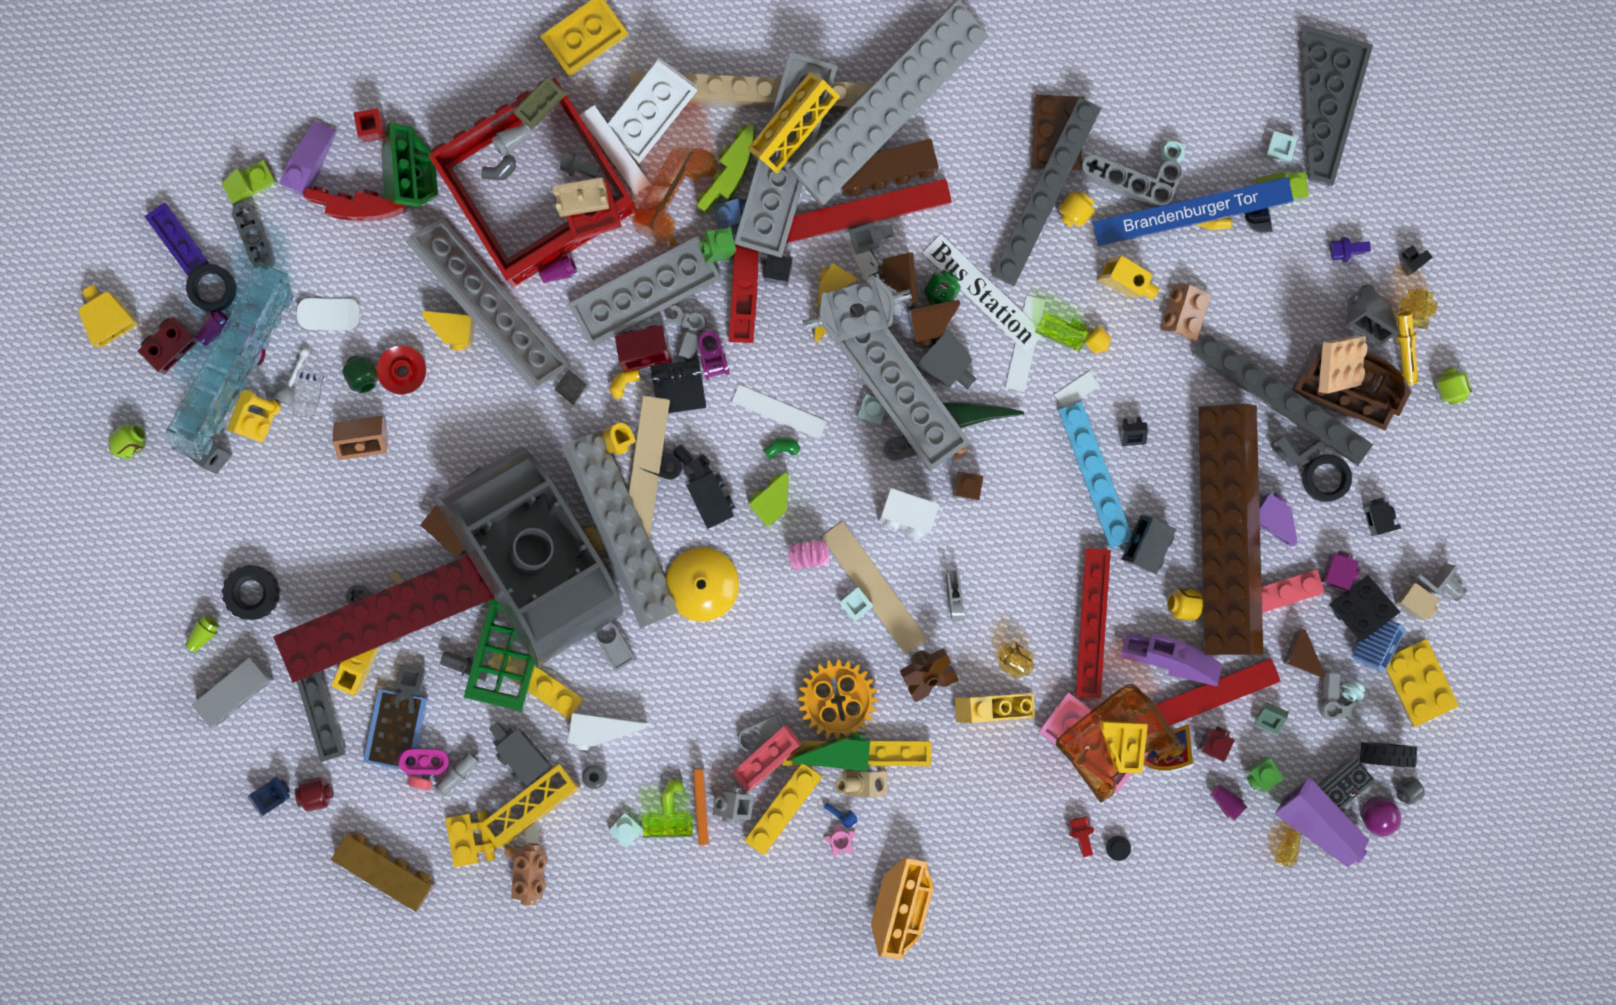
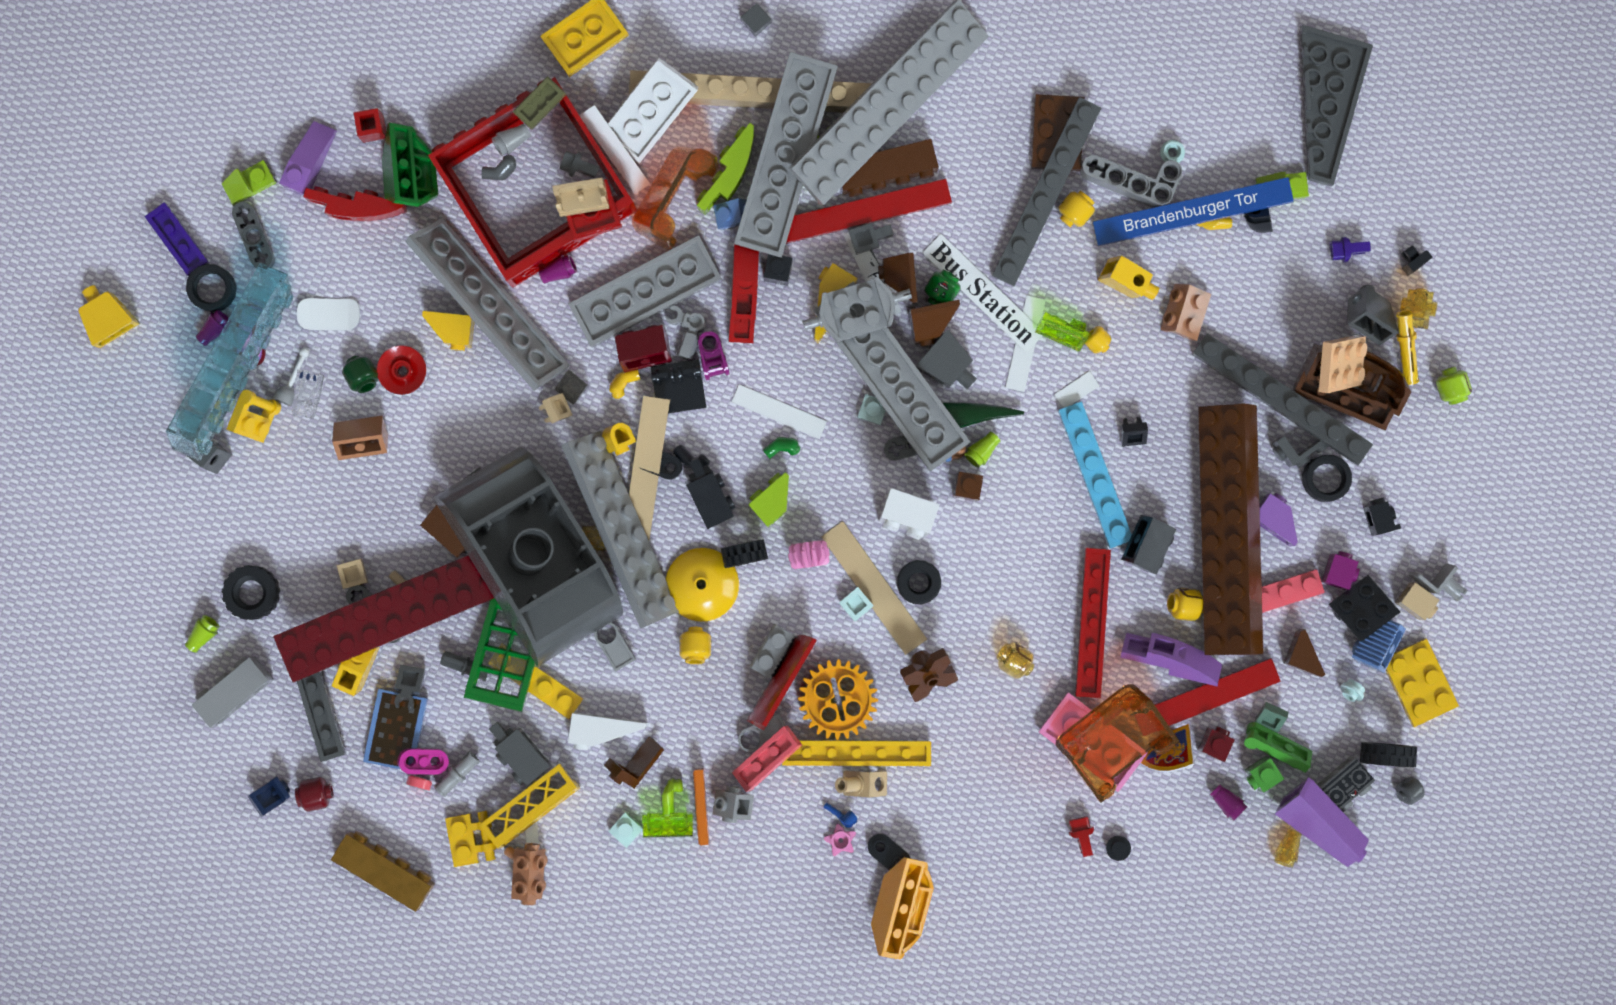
lime head [108,423,146,459] -> none
dark red brick [138,317,199,374] -> none
dark grey piece [582,764,608,789] -> none
bright green brick [699,228,736,264] -> none
yellow plate [744,764,823,855] -> none
yellow fence [747,71,840,174] -> none
green slope [792,732,870,771] -> none
light grey piece [946,571,965,622] -> none
yellow slope [955,693,1035,723] -> none
yellow wing [1099,720,1148,773] -> none
light aqua plate [1266,131,1298,163] -> none
light grey bar [1319,672,1361,721] -> none
magenta hair [1361,796,1402,837] -> none
none -> tan plate [337,559,369,589]
none -> tan tile [539,393,572,423]
none -> reddish brown bracket [604,736,664,789]
none -> yellow head [679,626,712,664]
none -> black tyre [721,539,768,568]
none -> dark grey piece [740,3,772,37]
none -> red slope [747,635,817,731]
none -> light grey brick [750,624,795,678]
none -> black plate [868,833,911,870]
none -> black tyre [896,560,941,604]
none -> lime cone [965,431,1000,468]
none -> bright green plate [1244,722,1313,773]

